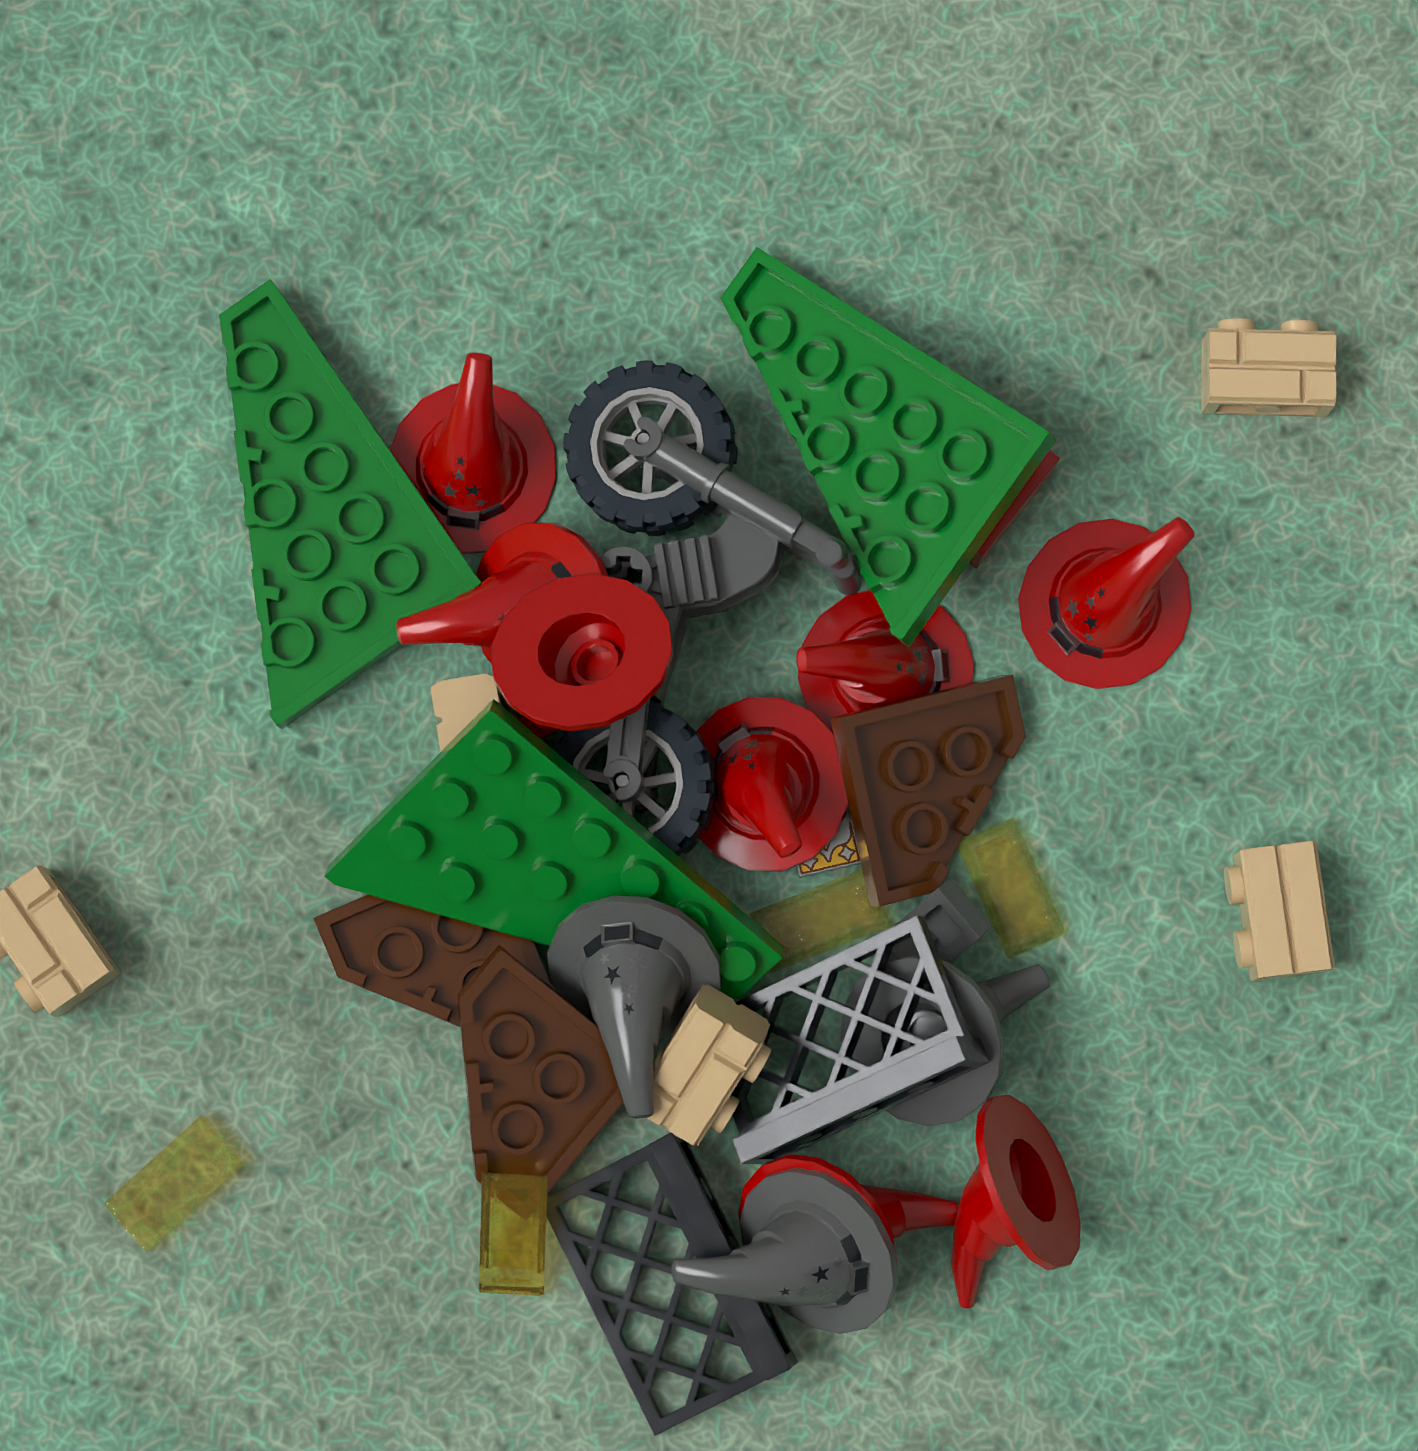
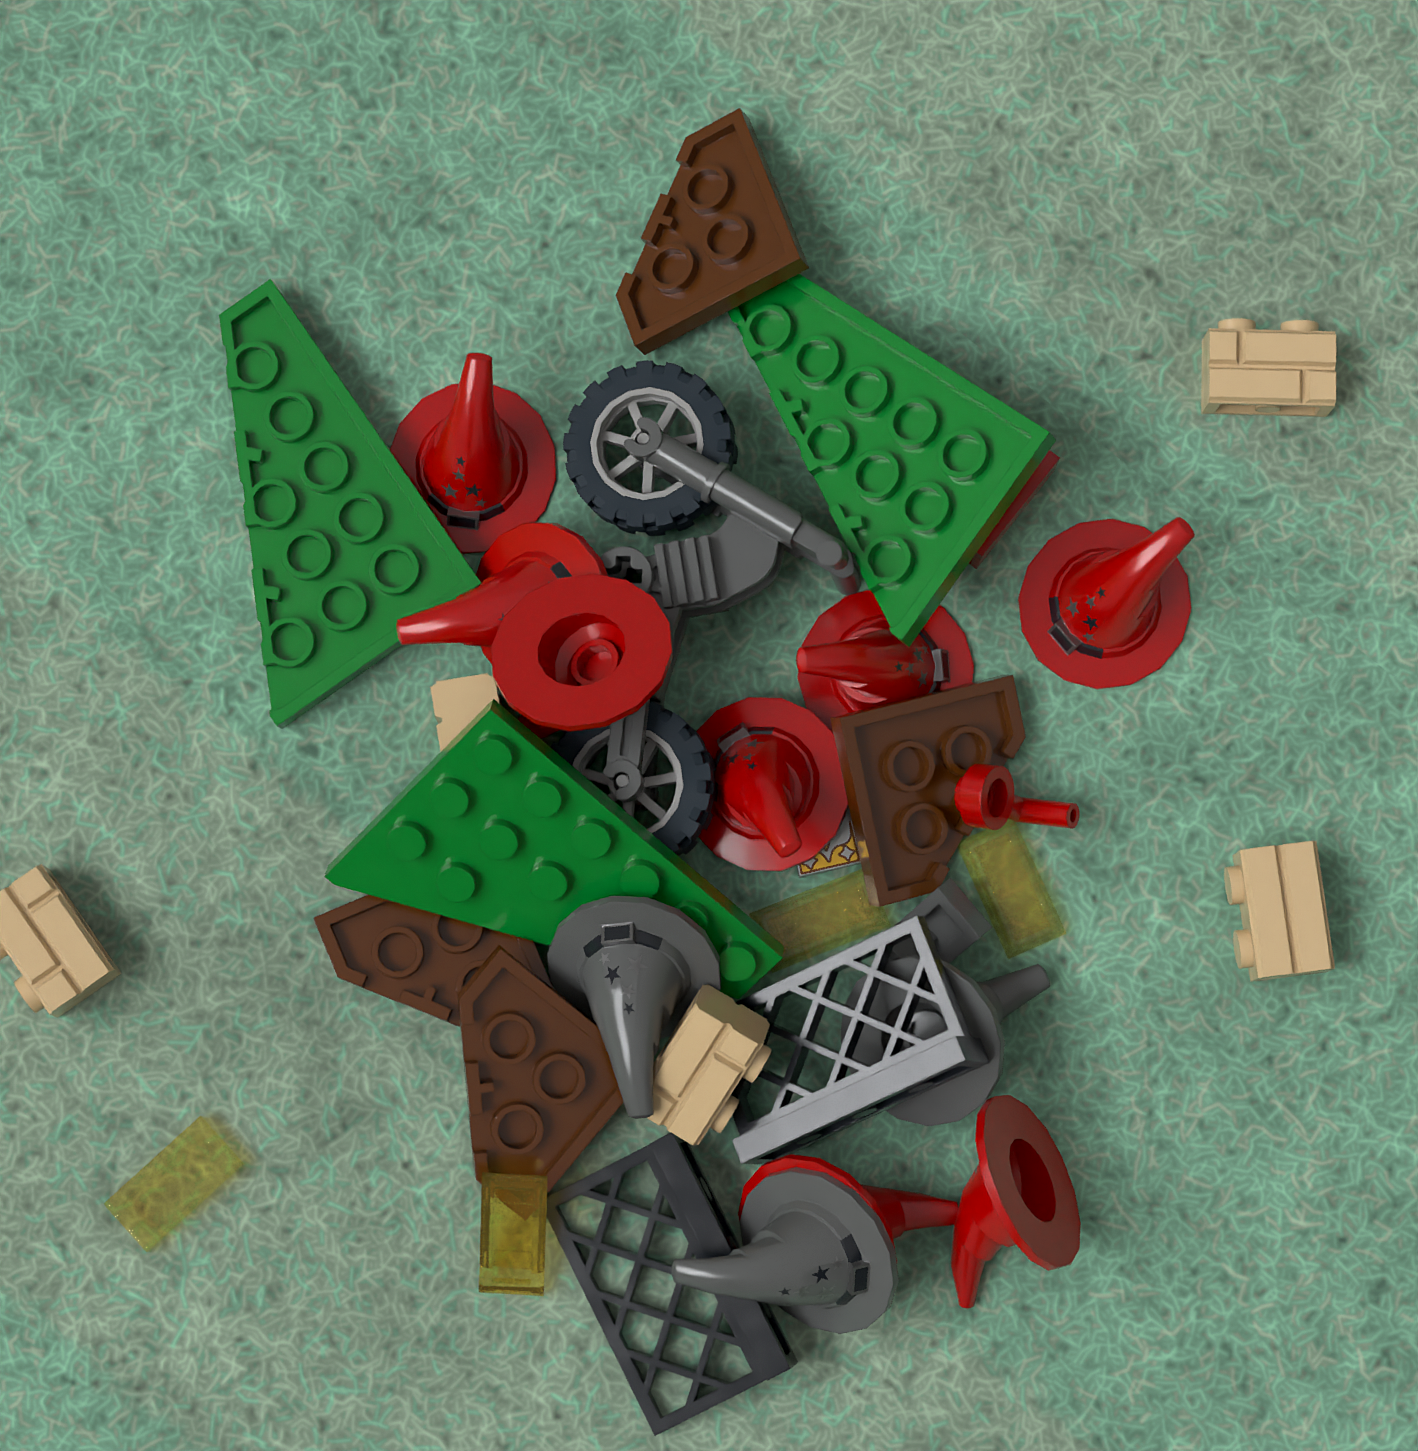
none -> reddish brown plate [616,108,809,355]
none -> red plate [954,763,1080,830]

